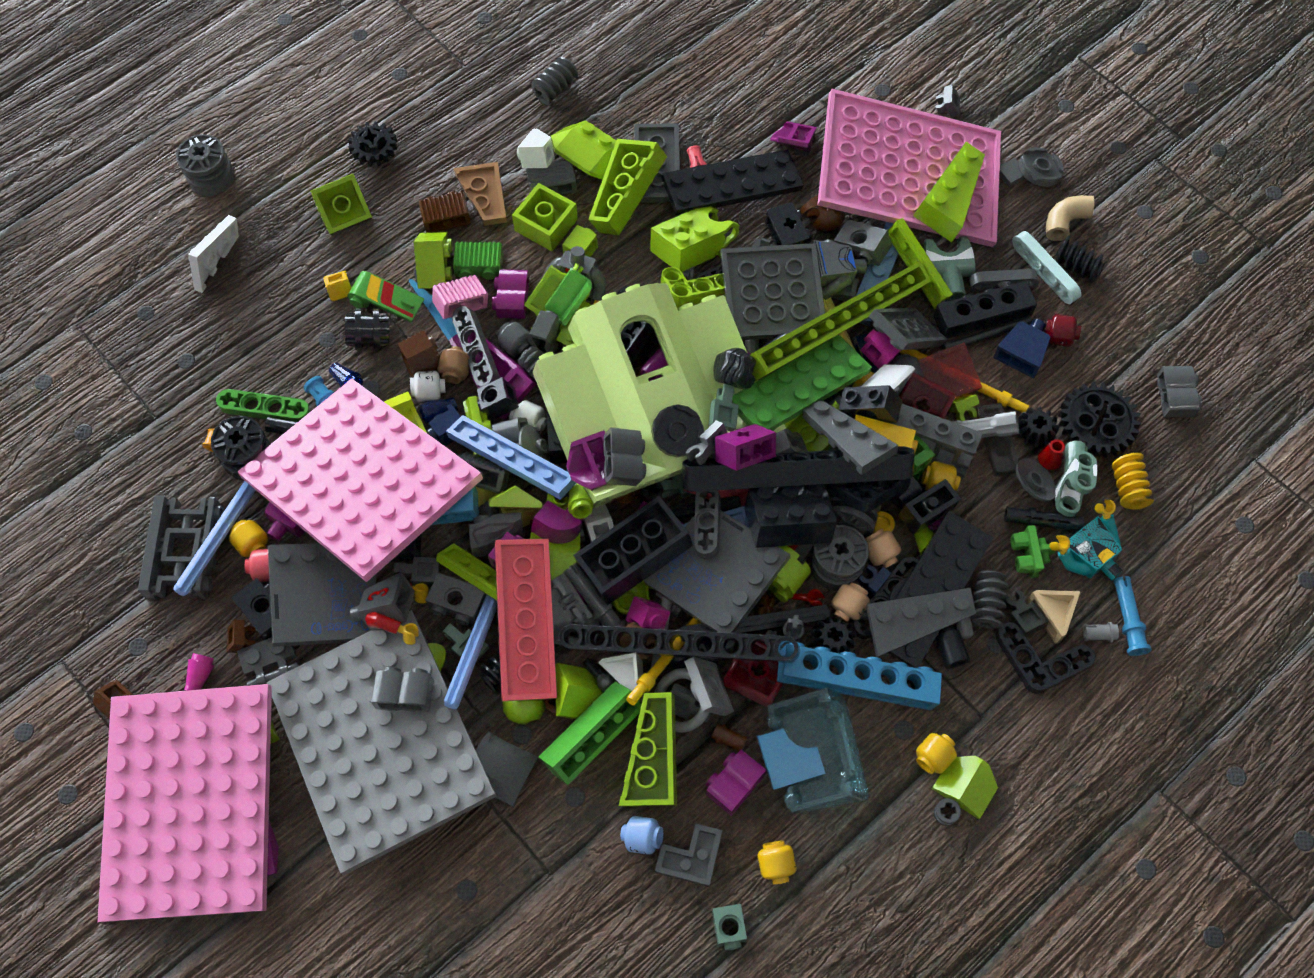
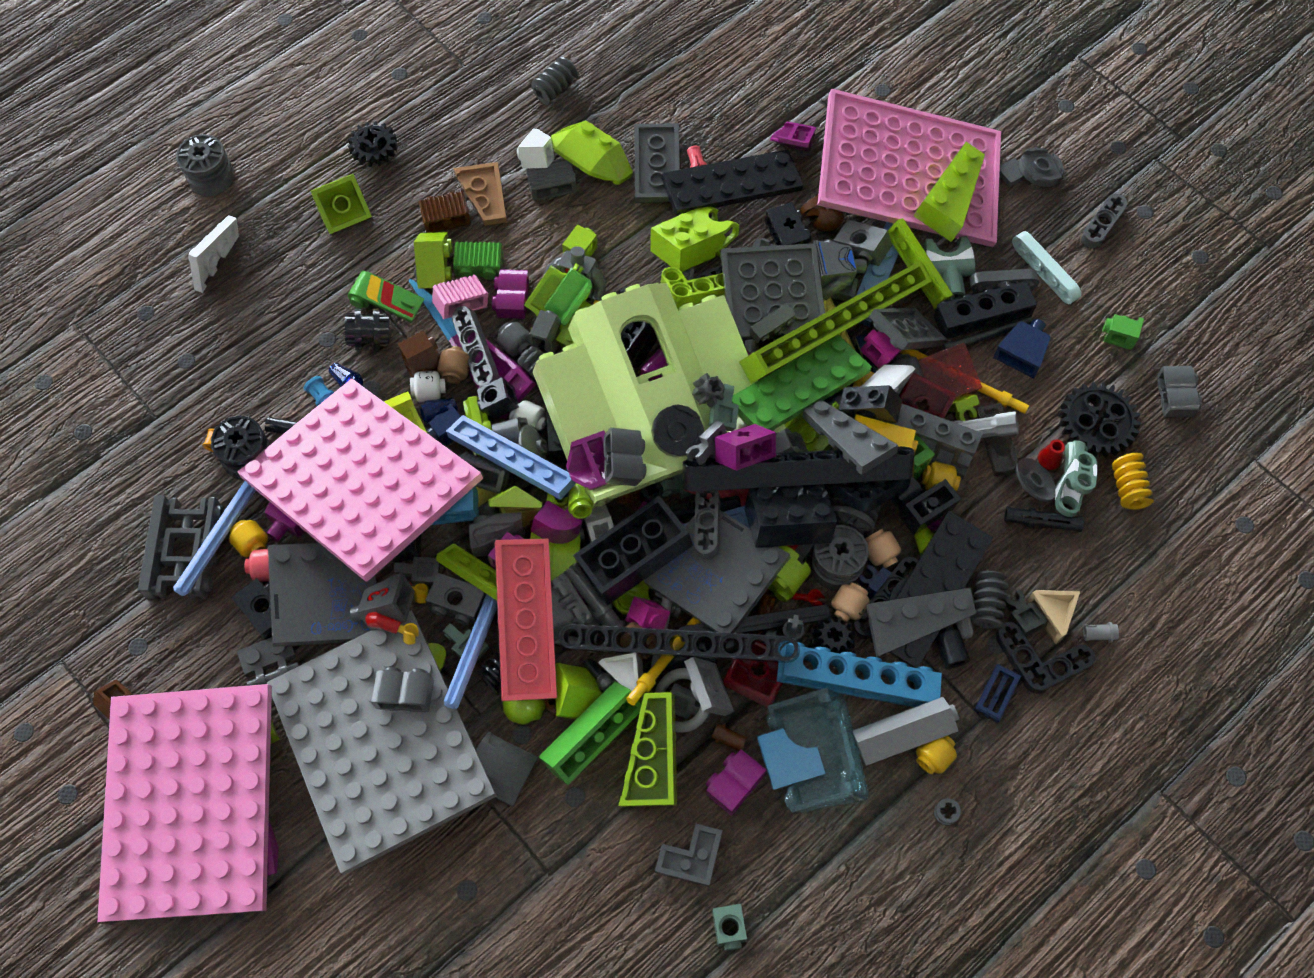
dark pink cone [184,653,214,691] -> none
bright green beam [216,389,311,422] -> none
reddish brown tile [227,619,255,653] -> none
yellow slope [323,271,351,301] -> none
lime brick [512,183,578,251] -> none
lime wedge [588,139,667,235] -> none
light blue head [620,816,663,855] -> none
black hair [713,348,756,389] -> none
yellow head [758,840,797,884] -> none
yellow tile [873,511,895,533] -> none
lime slope [932,756,998,819] -> none
dark grey tile [935,84,960,118] -> none
bright green hips [1010,525,1056,578] -> none
black gear [1017,406,1059,449] -> none
dark red head [1045,314,1082,347] -> none
tan cylinder [1046,195,1094,241] -> none
torso [1049,499,1123,581] -> none
black piece [1055,236,1109,283] -> none
dark azure pin [1113,576,1152,656] -> none
none -> dark grey gear [692,373,725,408]
none -> dark grey piece [749,303,796,344]
none -> light grey brick [852,697,959,766]
none -> dark blue tile [974,664,1021,723]
none -> dark grey beam [1081,194,1127,248]
none -> bright green brick [1102,314,1144,350]

